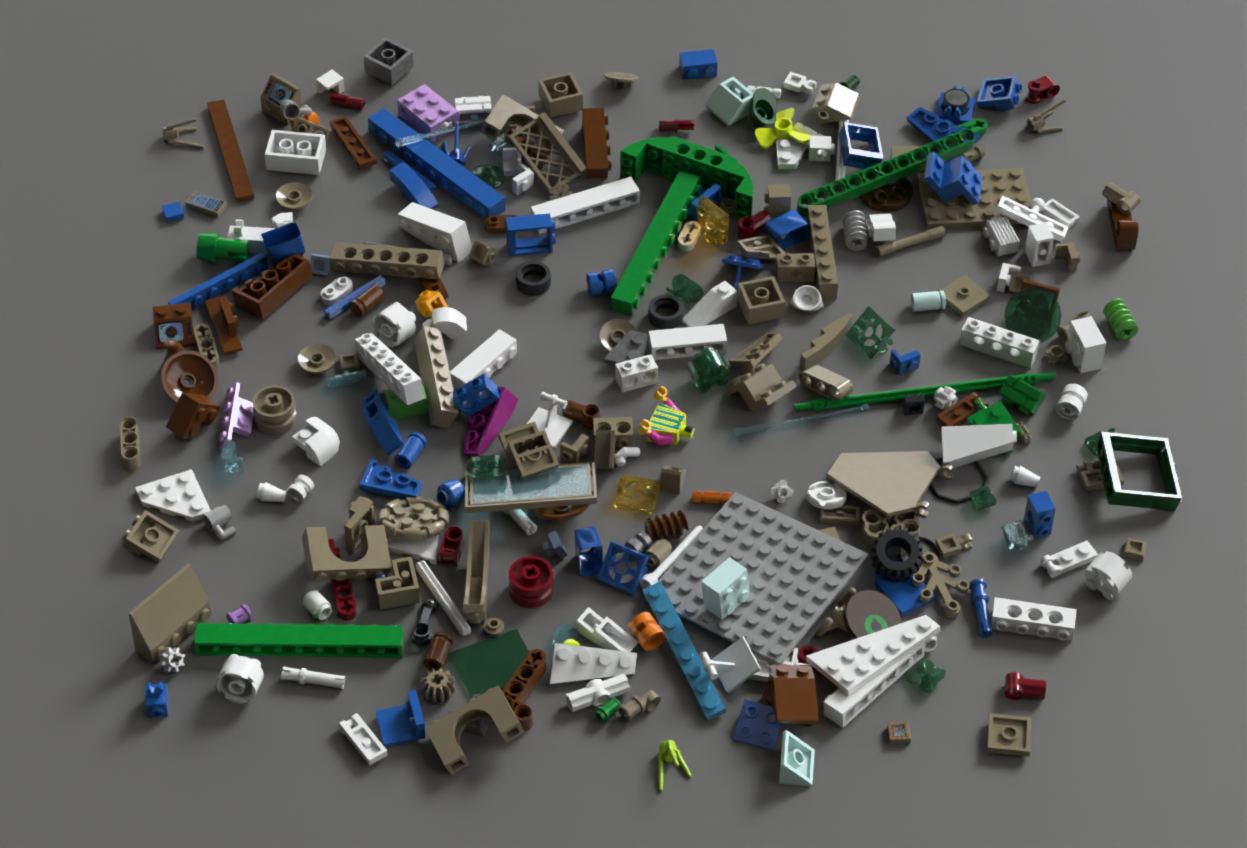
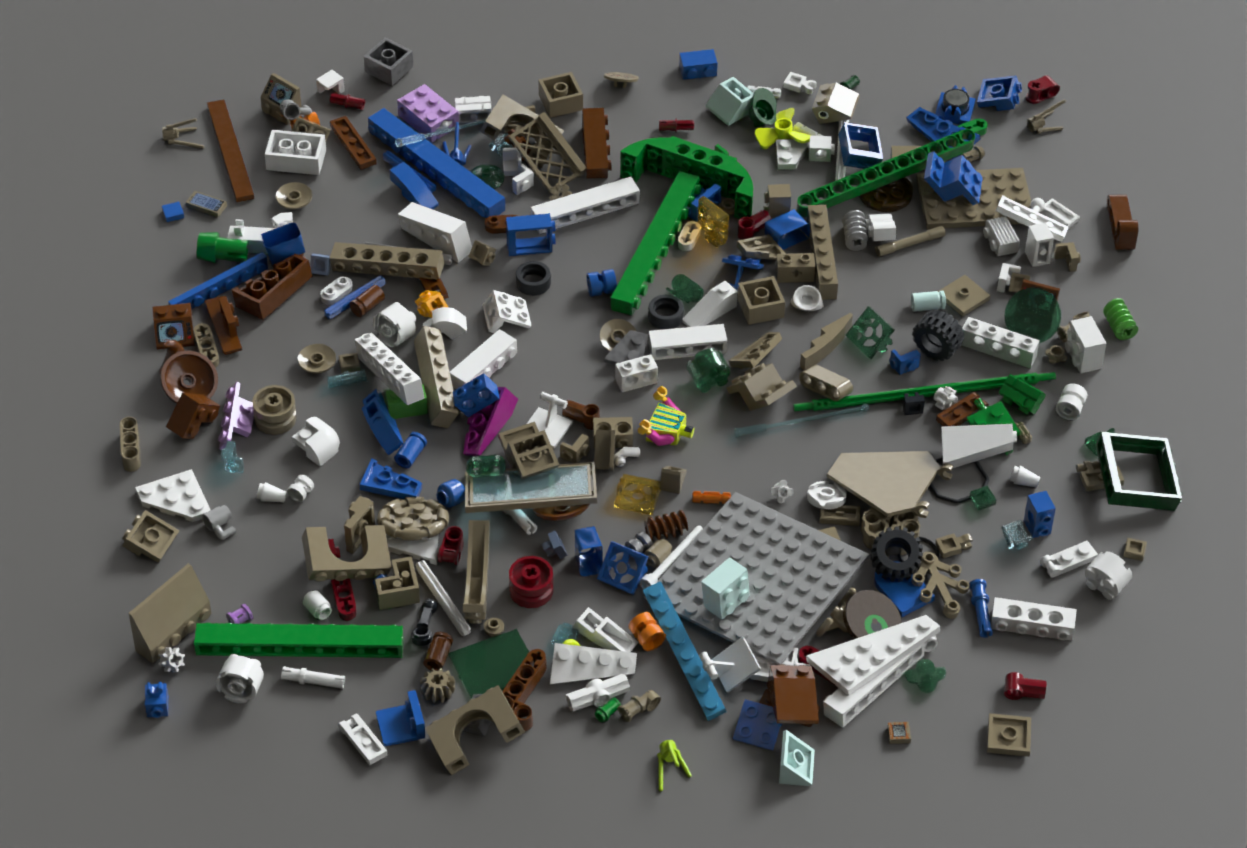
dark tan piece [1102,182,1141,214] -> none
none -> white bracket [482,290,531,333]
none -> black tyre [912,309,964,361]

